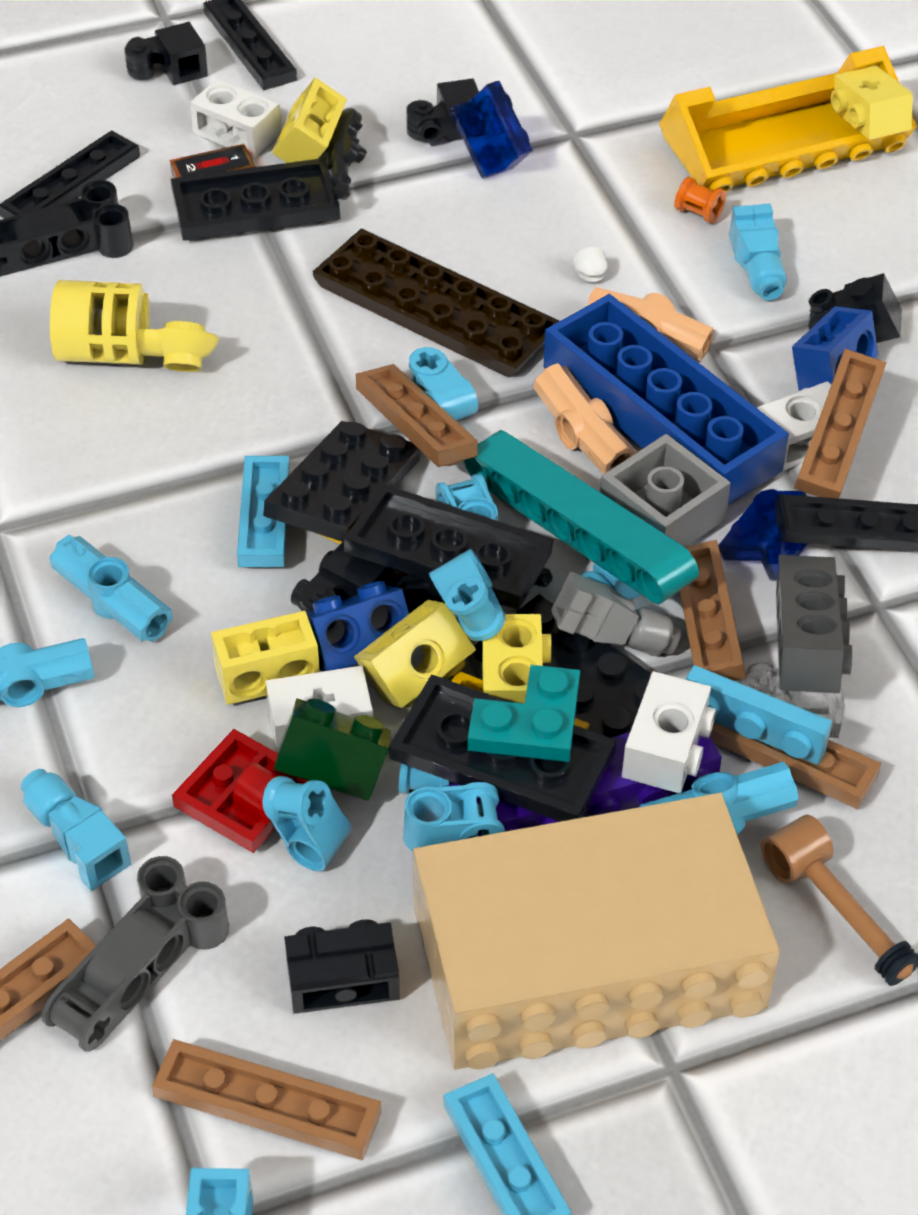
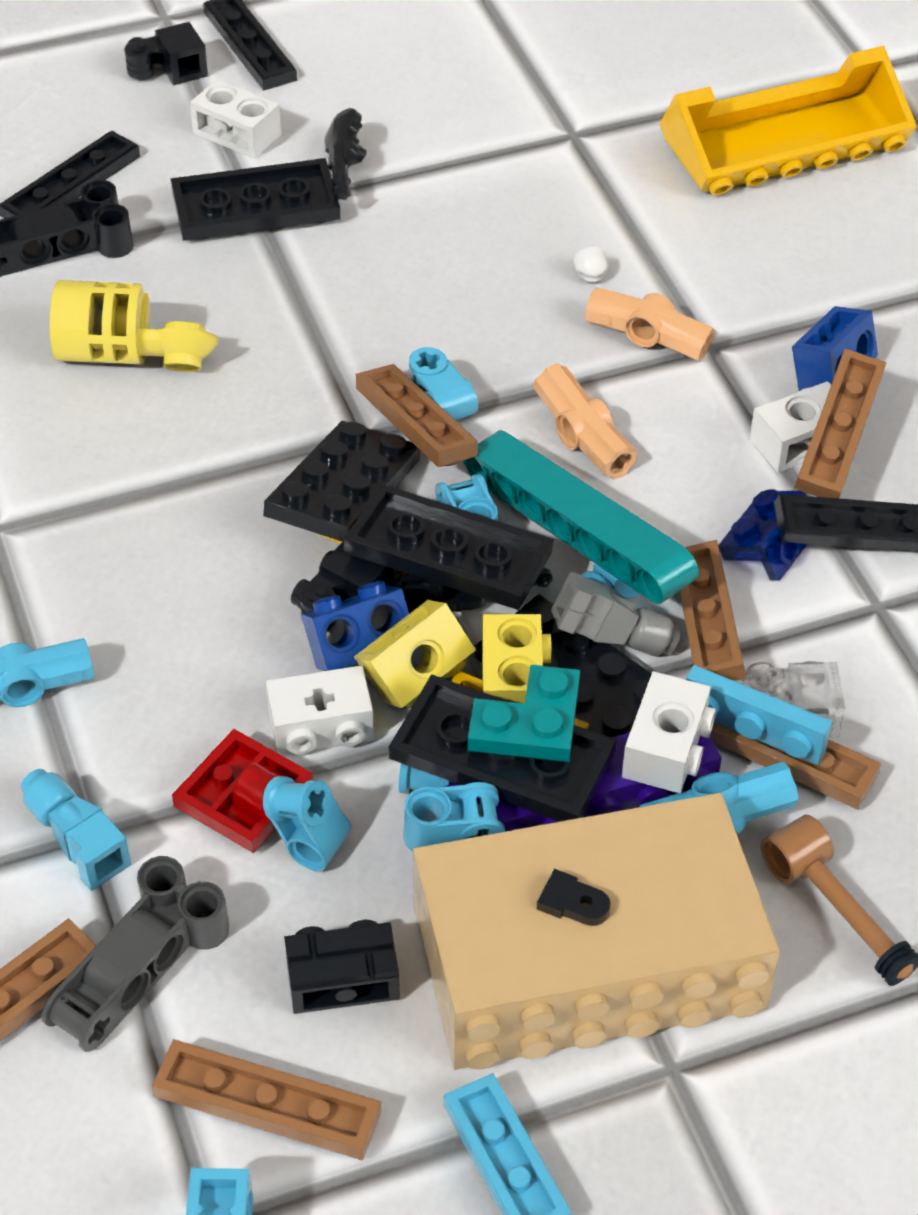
medium azure piece [49,534,173,643] -> none
black tile [170,144,255,178] -> none
light yellow brick [211,611,320,705] -> none
medium azure plate [237,456,290,567] -> none
light yellow brick [272,77,347,163] -> none
dark green brick [273,698,391,801] -> none
dark brown plate [313,228,559,377] -> none
black brick [406,78,485,143] -> none
medium azure piece [429,548,506,641] -> none
clear blue bracket [450,80,533,179] -> none
blue brick [543,293,789,505] -> none
light grey brick [600,434,731,547] -> none
orange bush [674,176,726,224] -> none
medium azure piece [729,204,787,300] -> none
dark grey brick [775,555,852,693] -> none
black brick [808,273,902,343] -> none
light yellow brick [831,65,913,140] -> none
none -> black piece [537,869,610,926]

